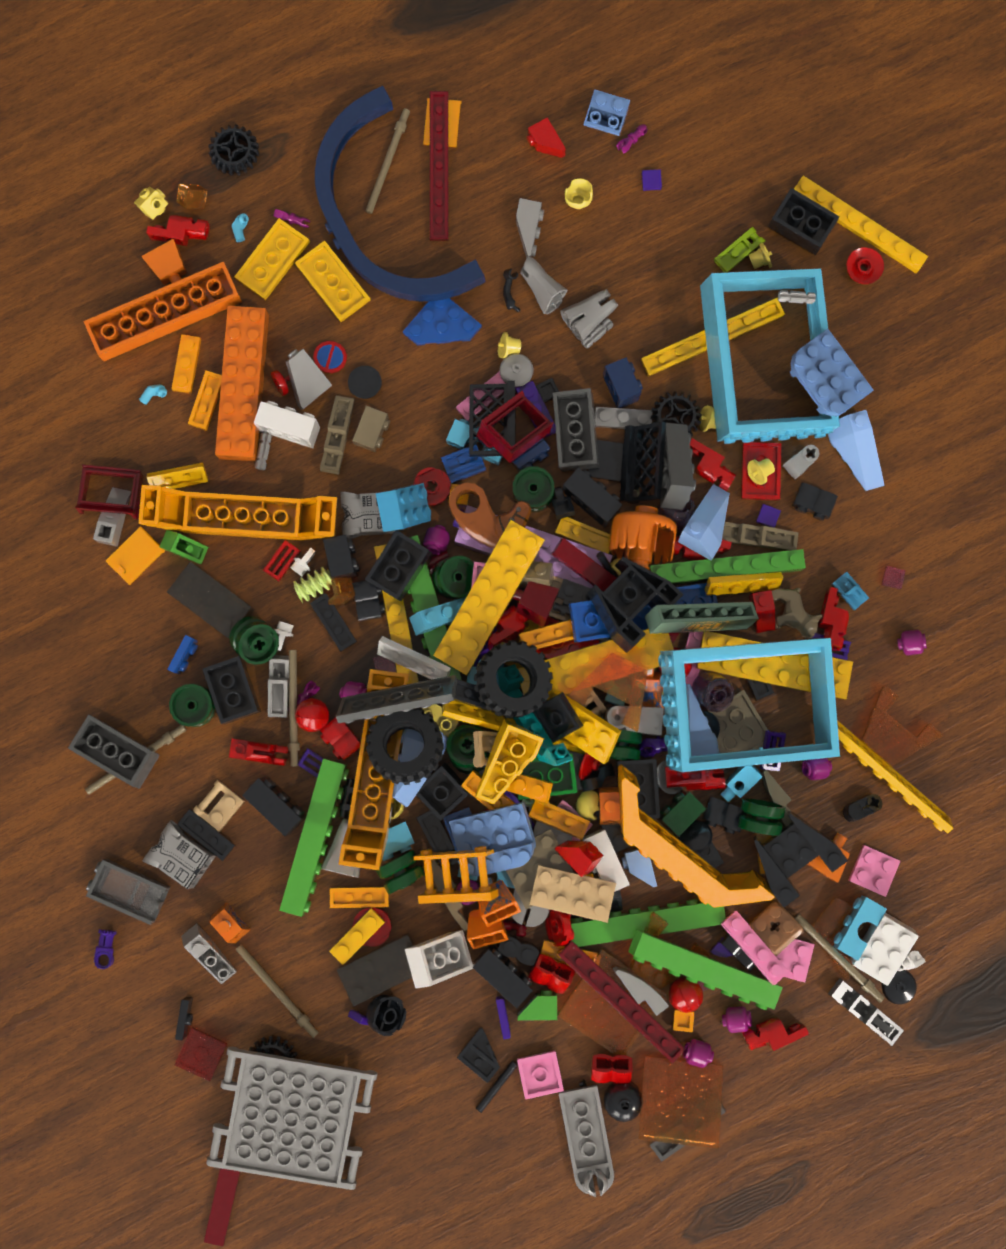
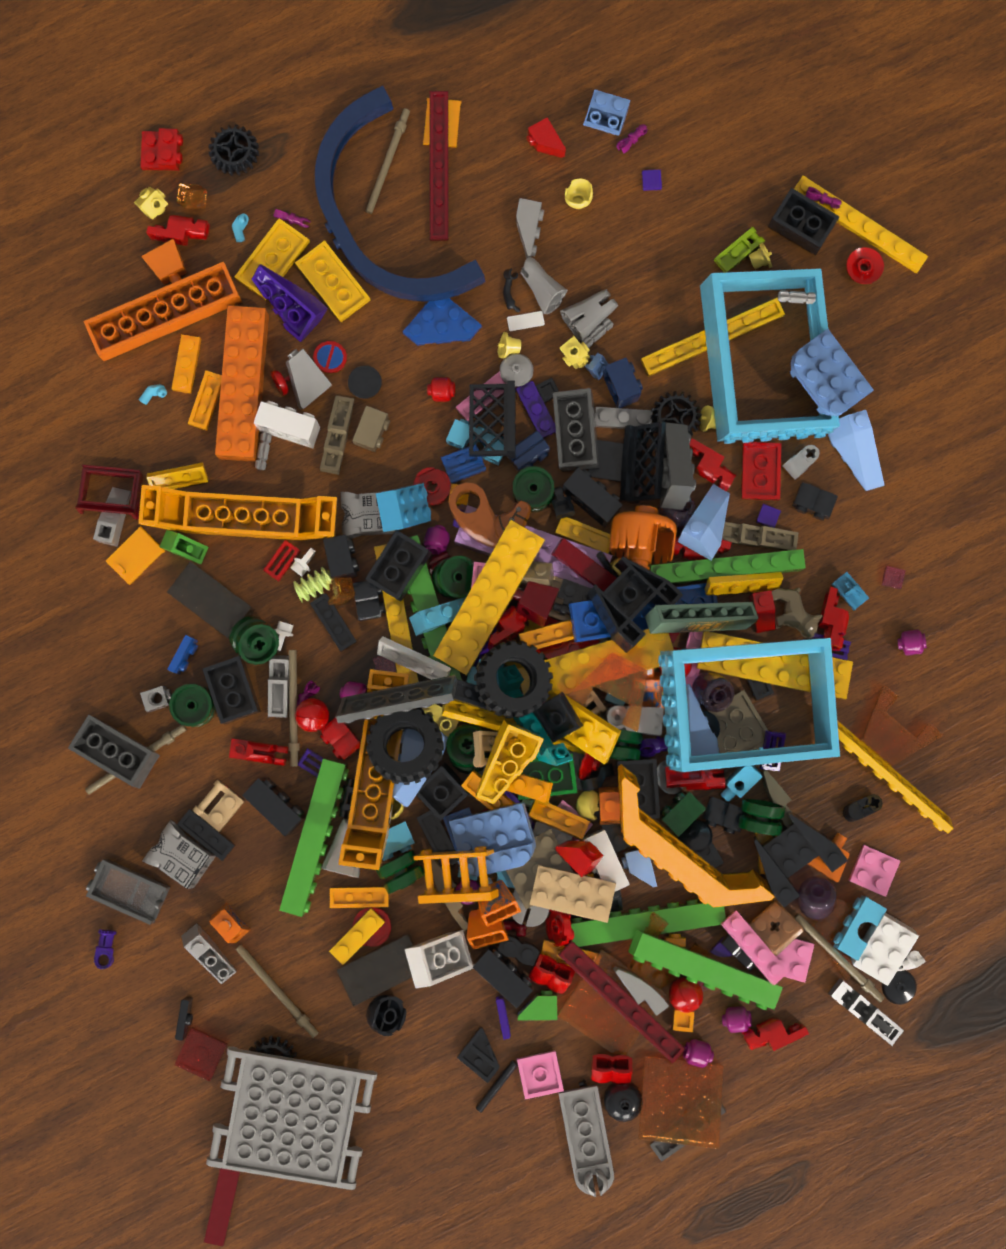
dark purple tile [348,1010,368,1025] -> none
dark red piece [477,390,554,463] -> none
light yellow piece [747,458,775,485] -> none
magenta head [801,758,832,781] -> none
none -> light grey brick [140,686,172,712]
none -> red plate [141,128,183,171]
none -> dark purple wedge [252,264,328,342]
none -> red head [427,377,455,402]
none -> white sticker [507,311,545,331]
none -> light yellow brick [560,336,590,369]
none -> medium blue tile [585,353,609,380]
none -> light orange plate [664,933,686,947]
none -> head [797,876,837,920]
none -> magenta piece [805,187,842,209]

